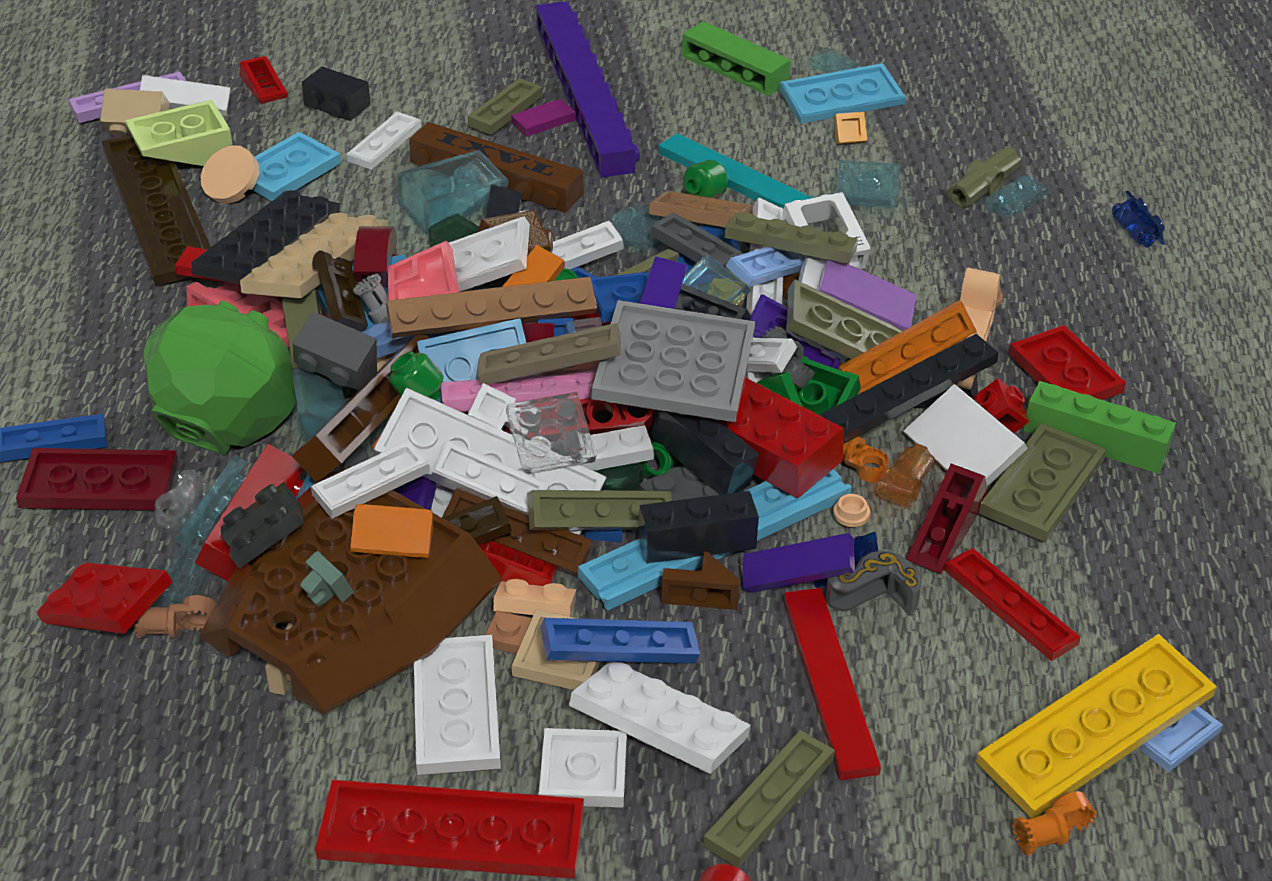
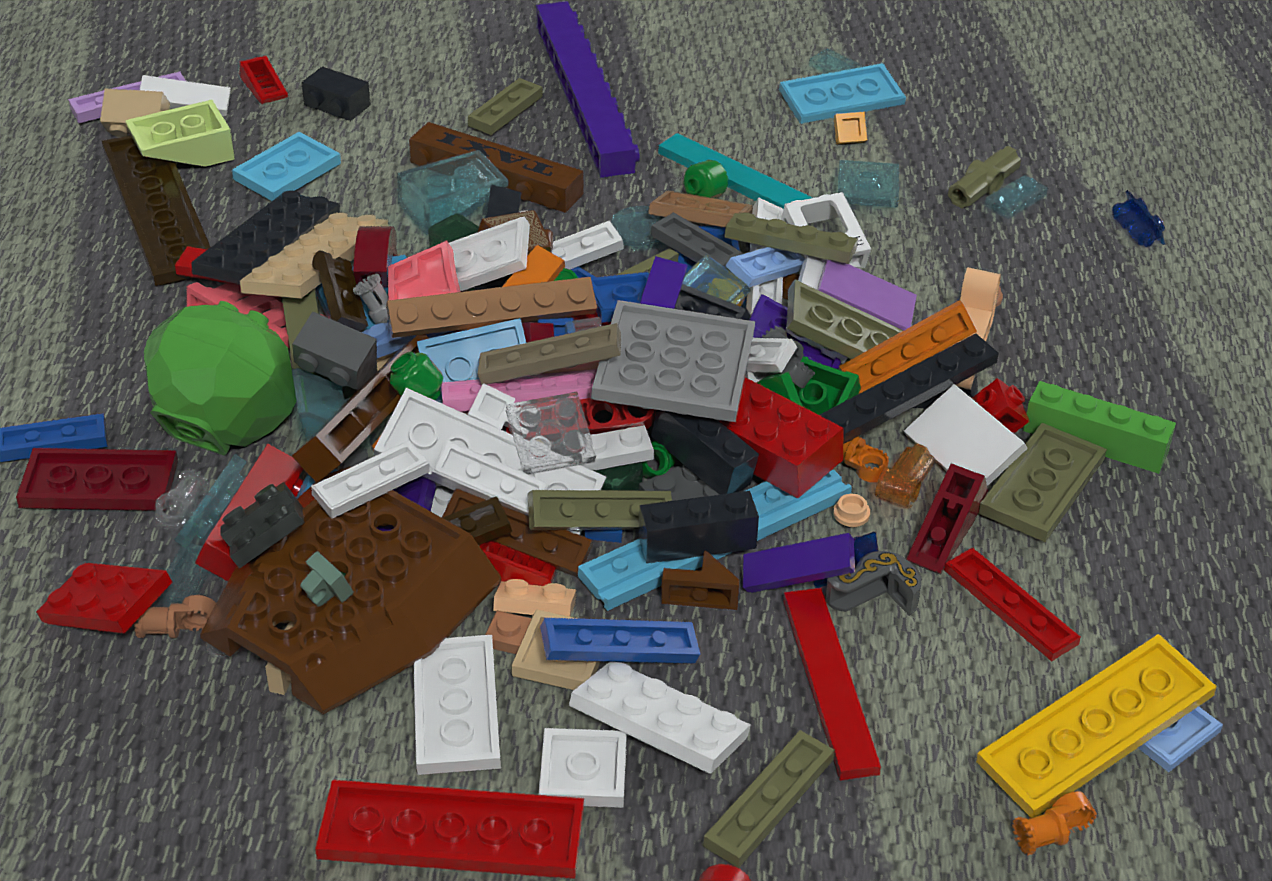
light nougat tile [201,145,259,204] -> none
white tile [347,112,421,170] -> none
orange slope [350,504,433,558] -> none
magenta tile [511,99,576,137] -> none
bright green brick [682,21,791,96] -> none
red plate [1008,325,1126,400] -> none

